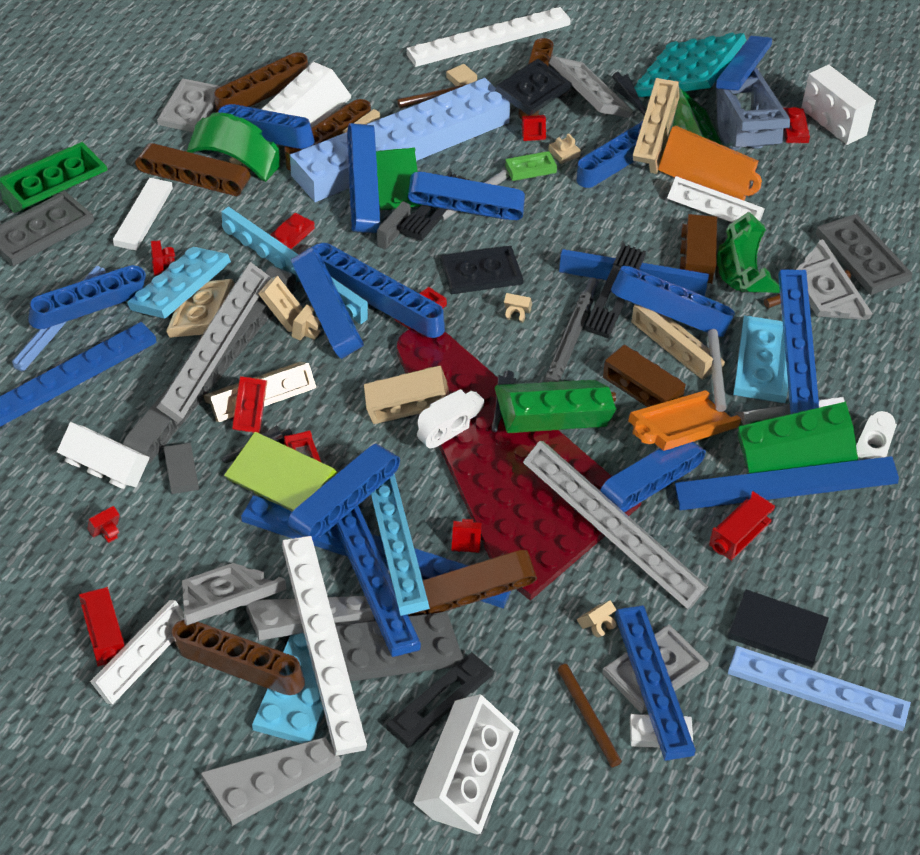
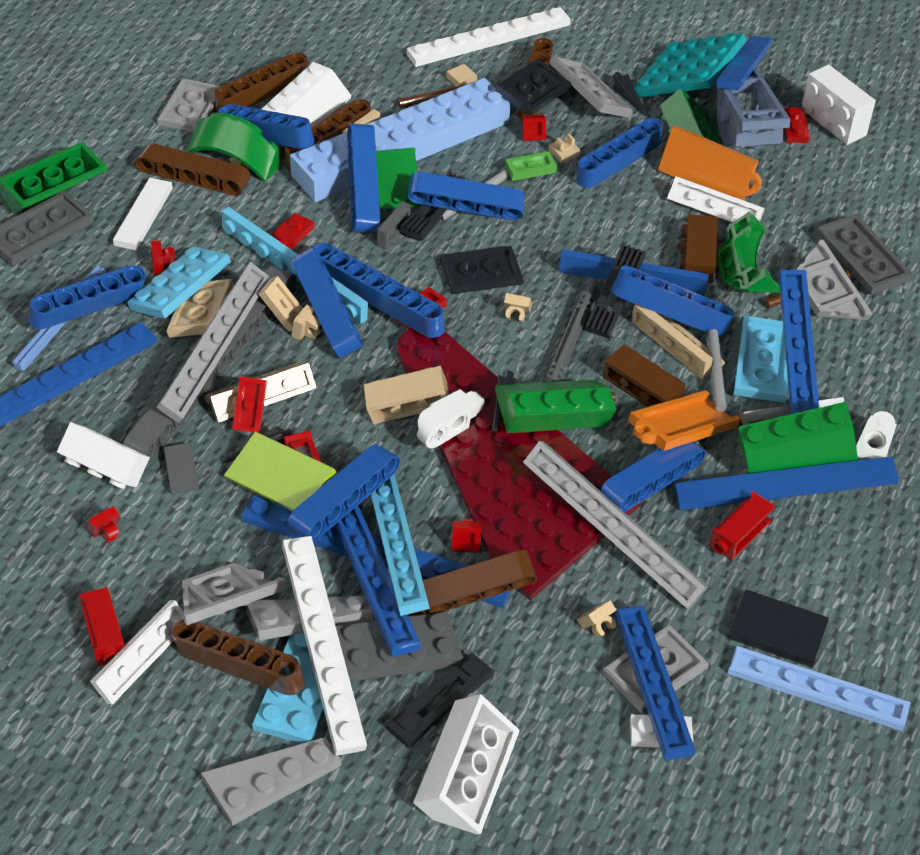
reddish brown bar [557,664,622,767] -> none
tan fence [633,78,680,174] -> none

